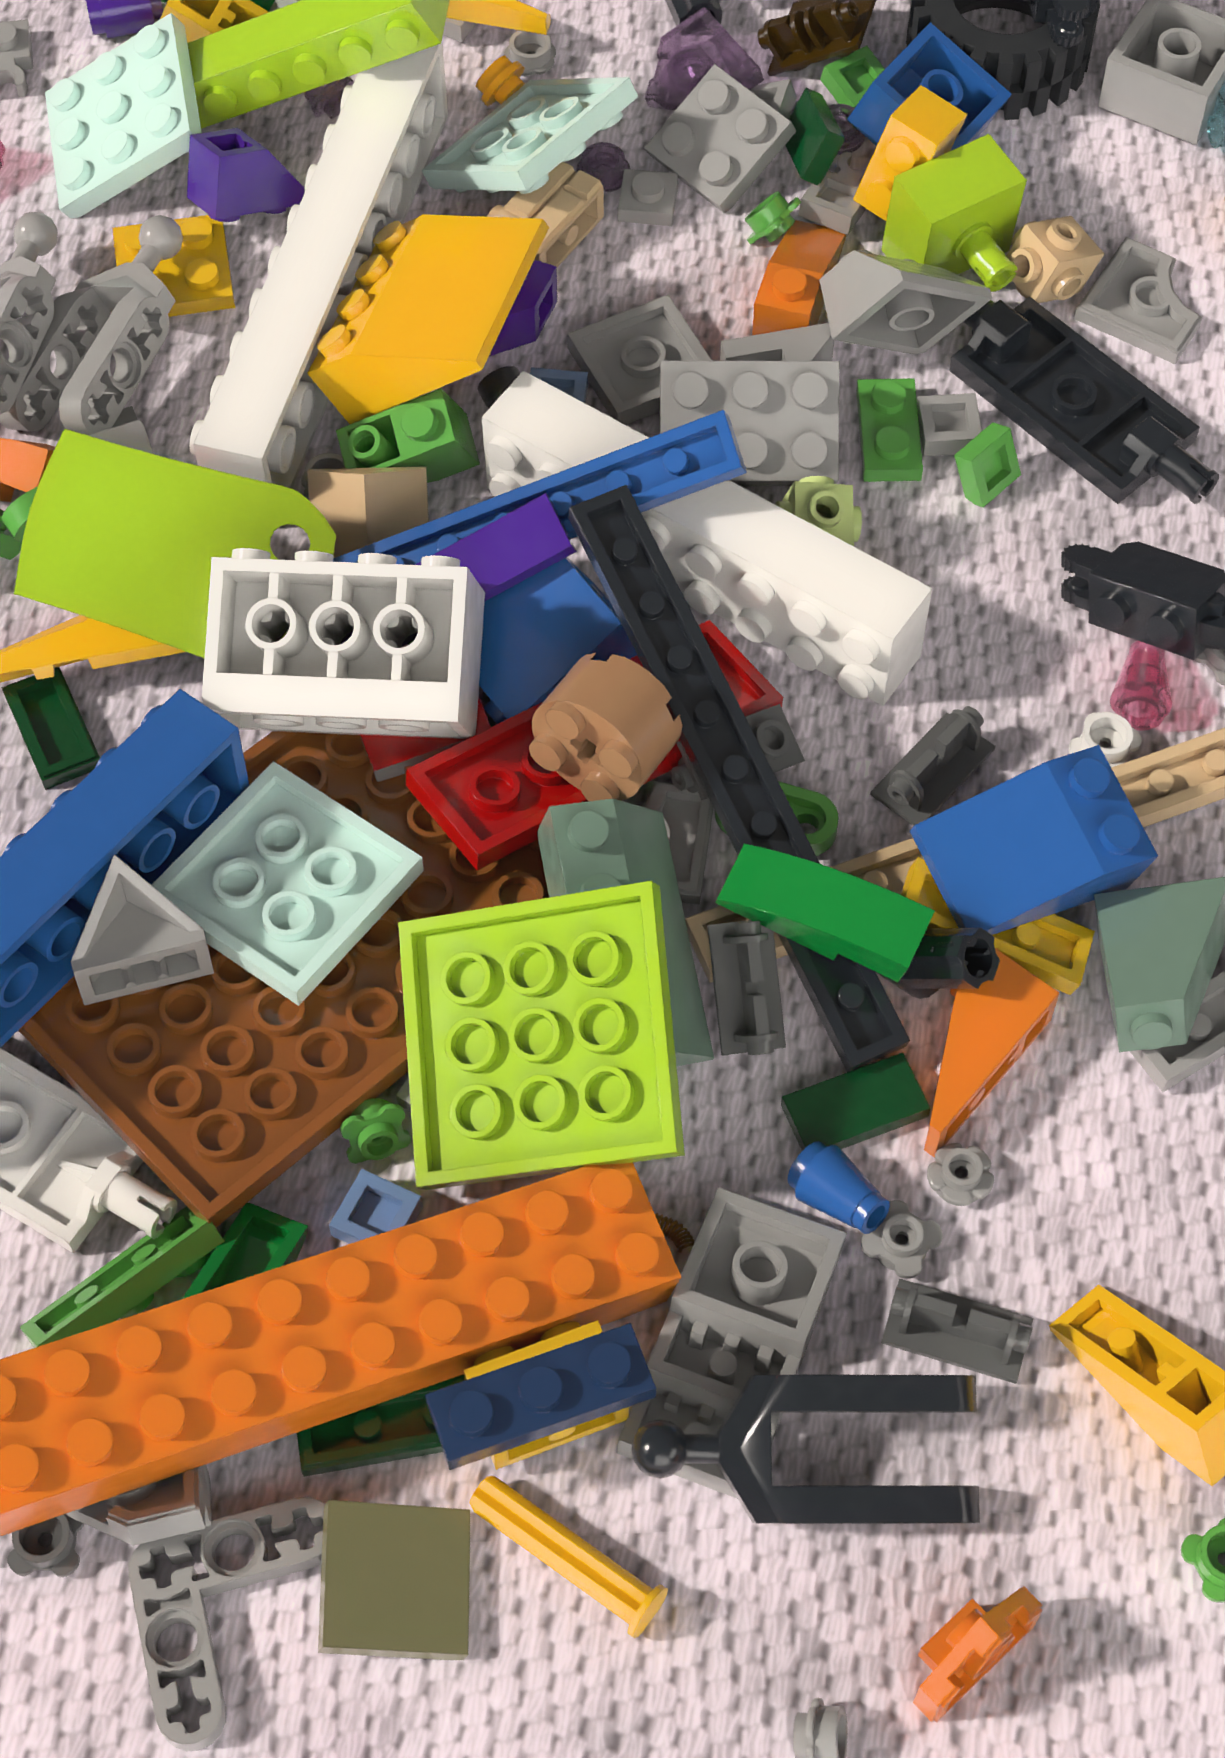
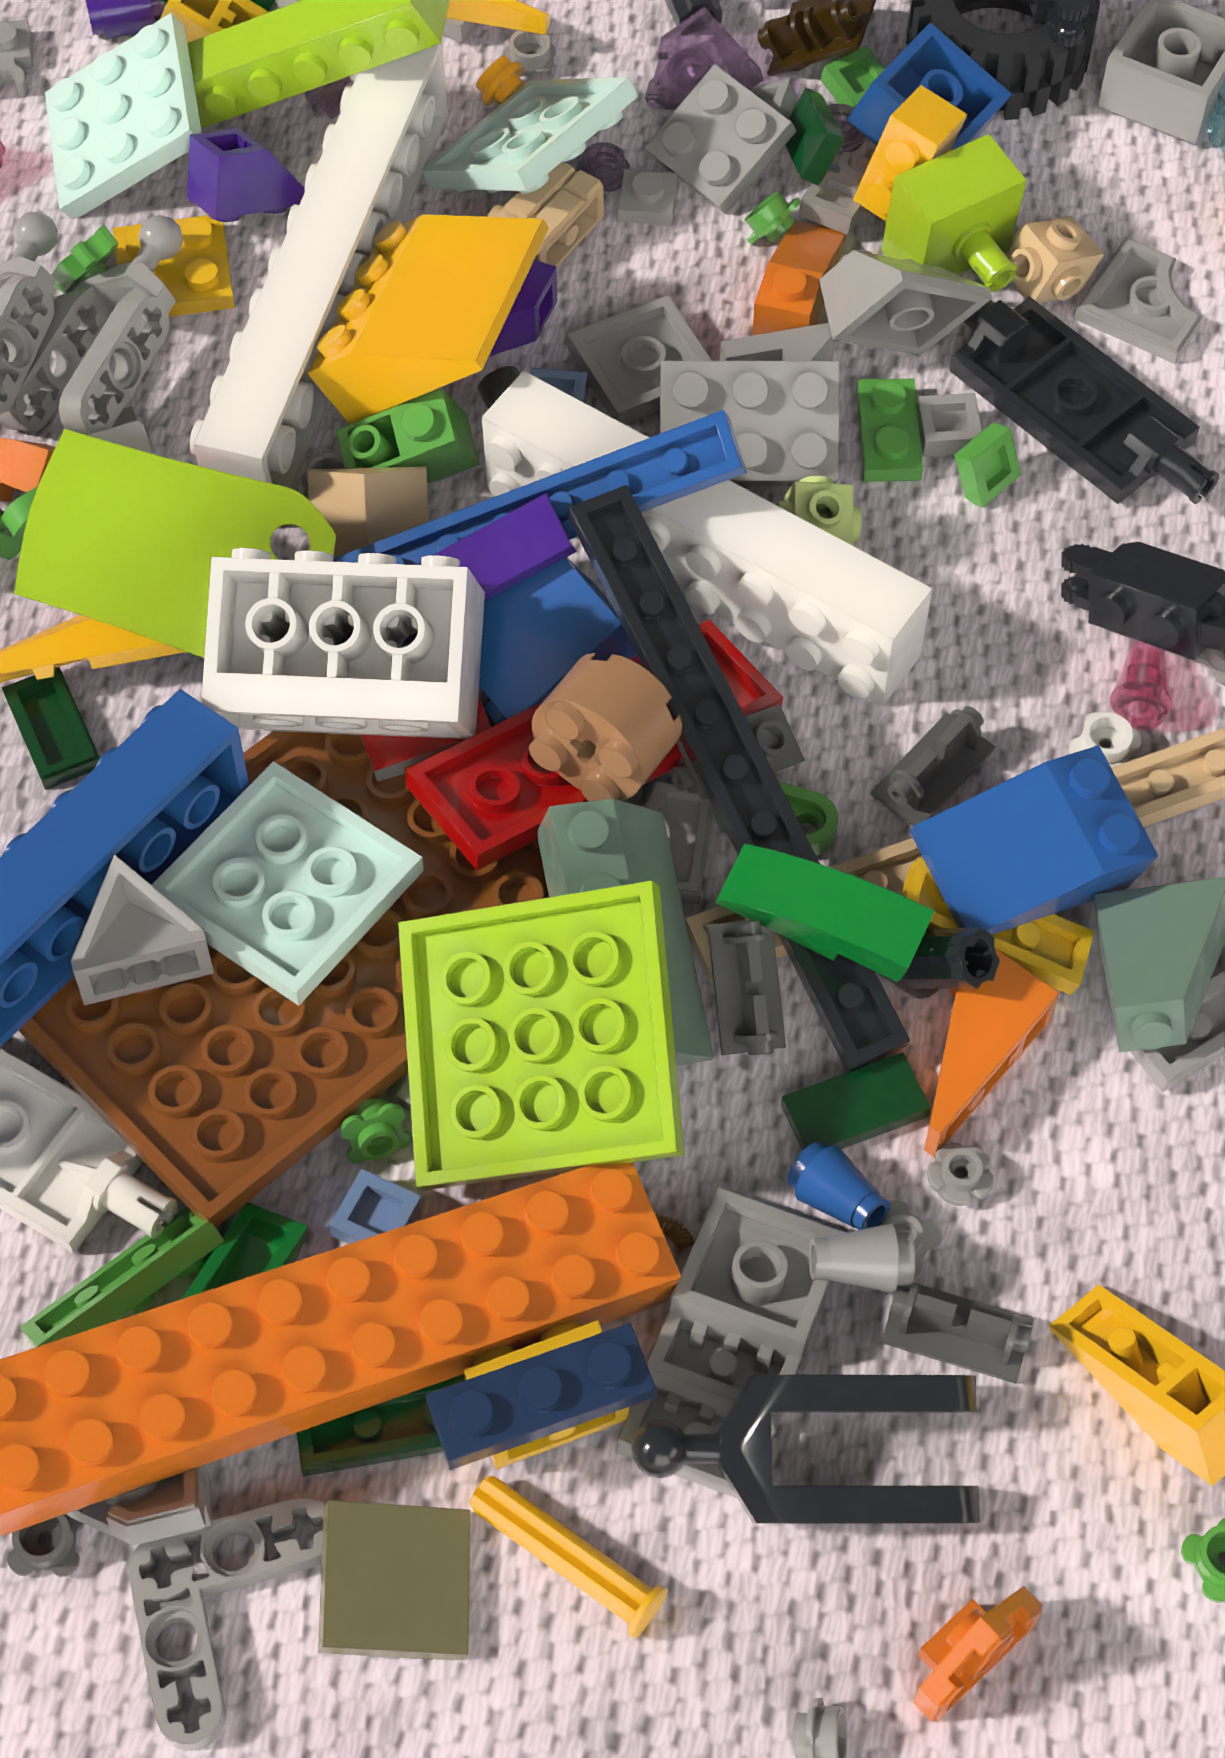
none -> bright green plate [51,225,119,294]
none -> light grey cone [809,1223,915,1293]

